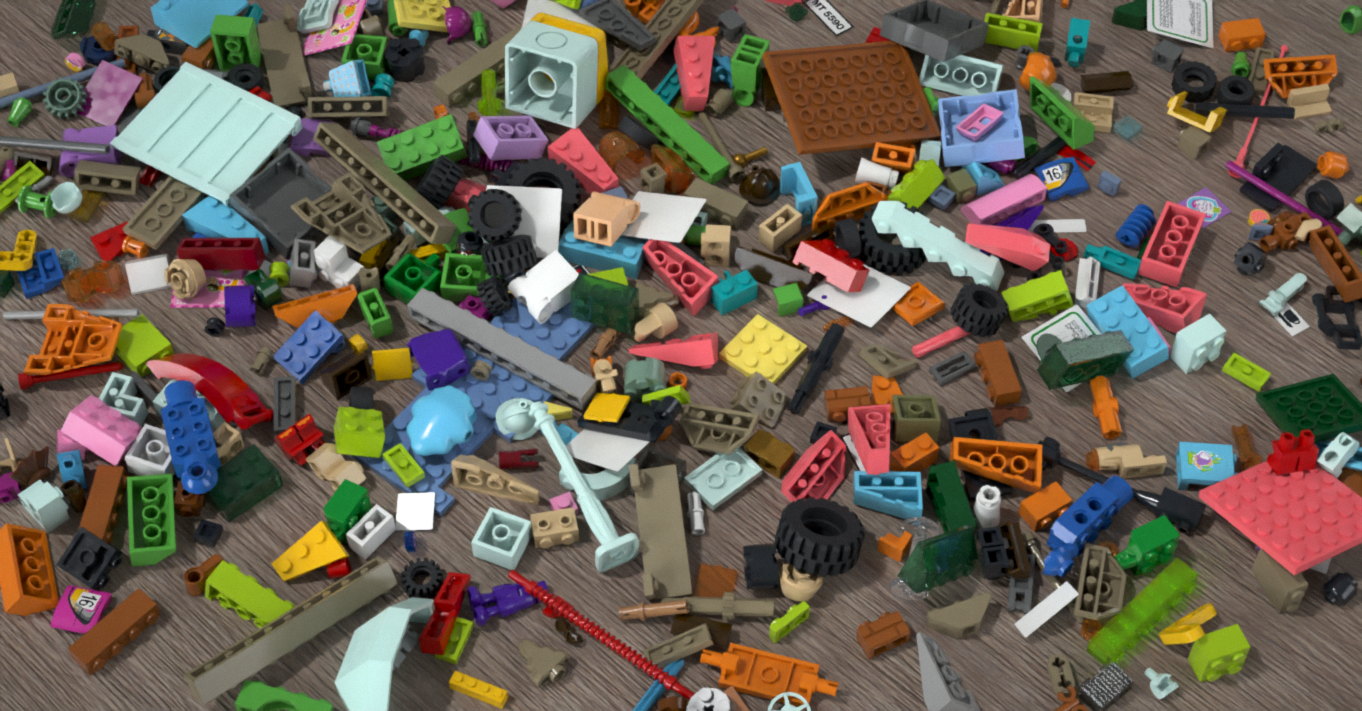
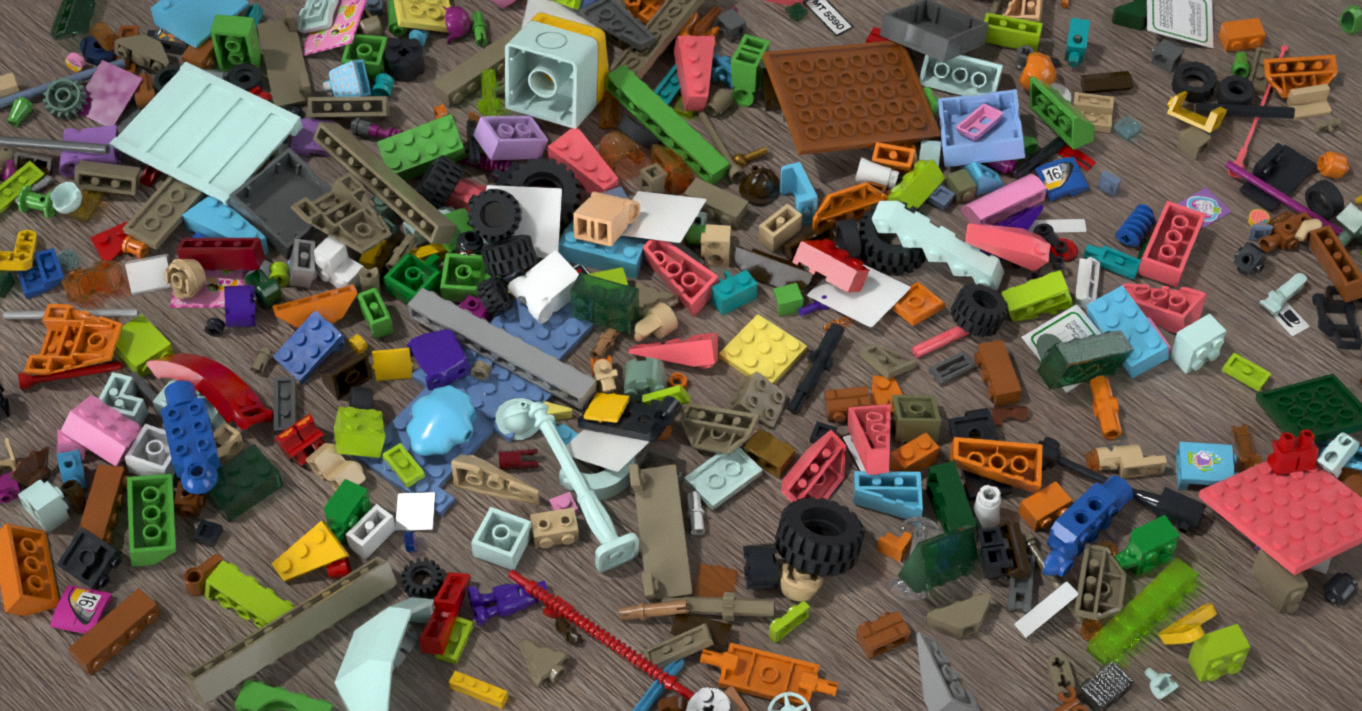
none -> dark orange axle [692,5,721,36]

